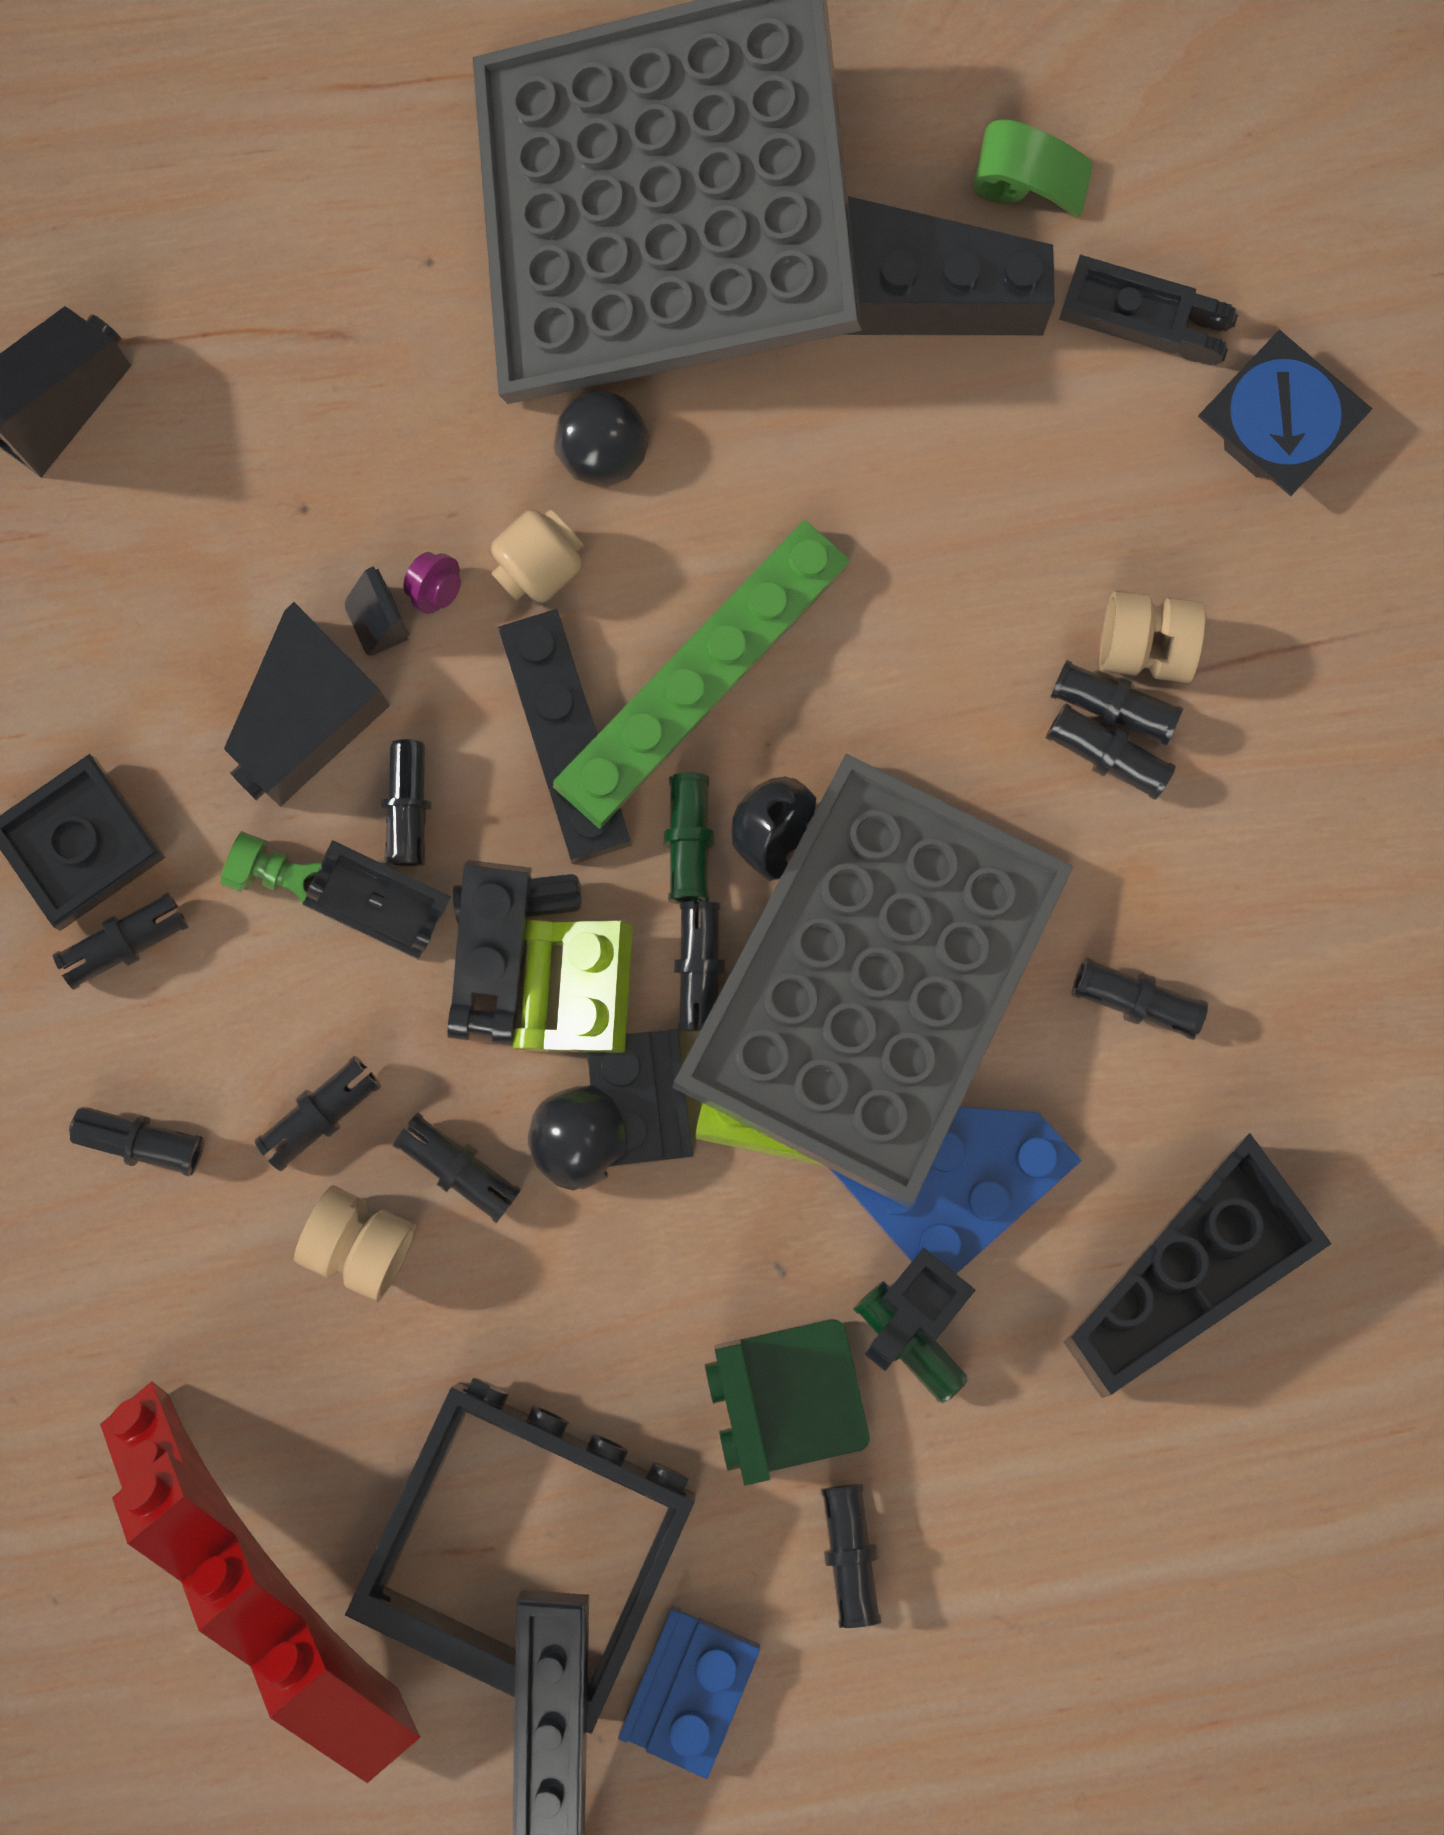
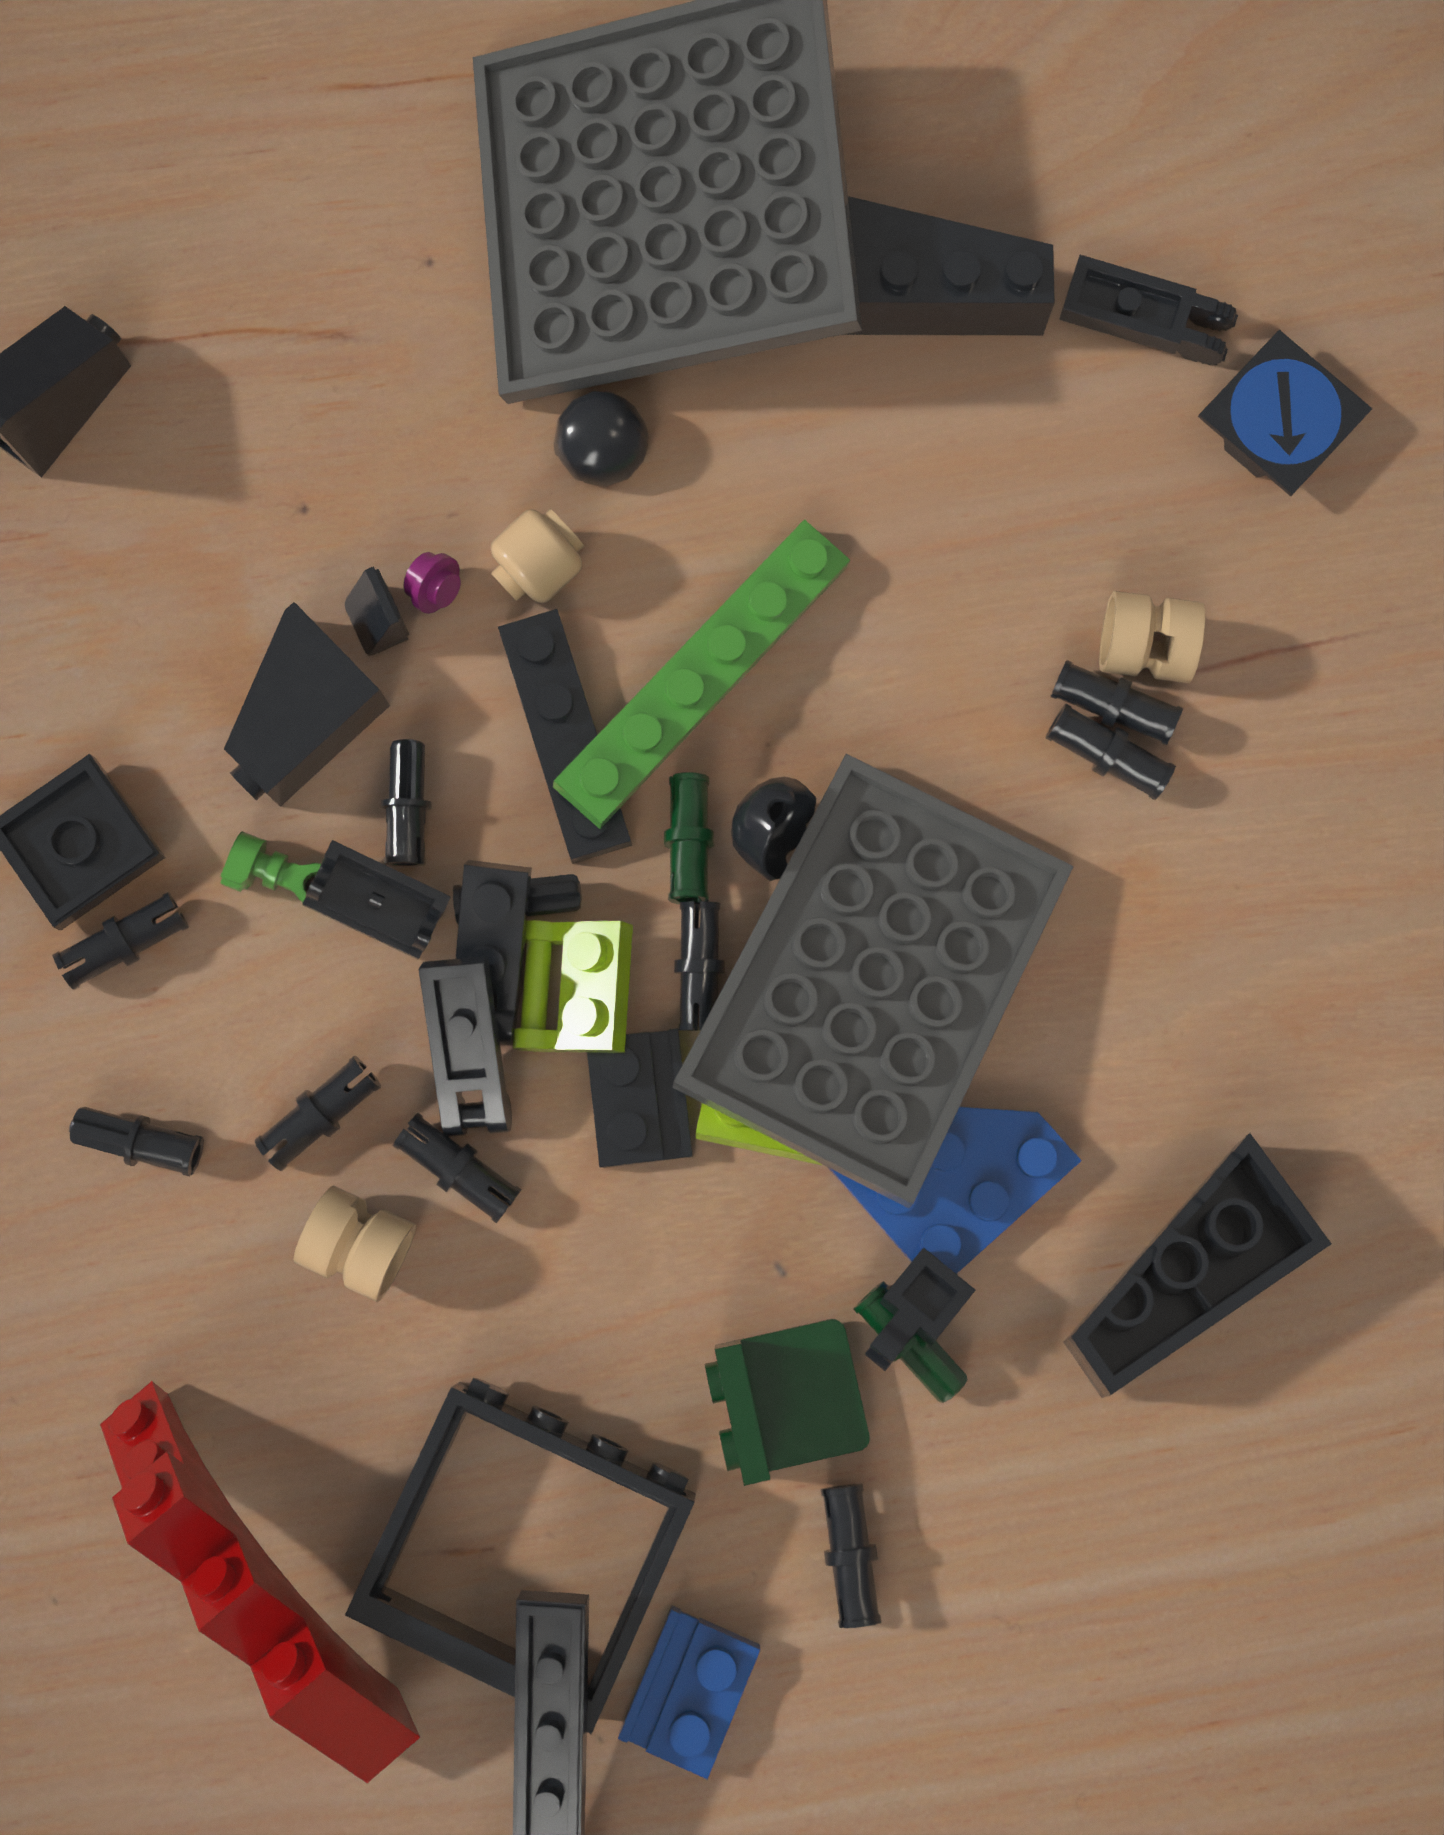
black hair [528,1085,627,1191] -> none
bright green panel [972,120,1092,218] -> none
black pin [1072,957,1208,1040] -> none
none -> plate [418,956,512,1137]

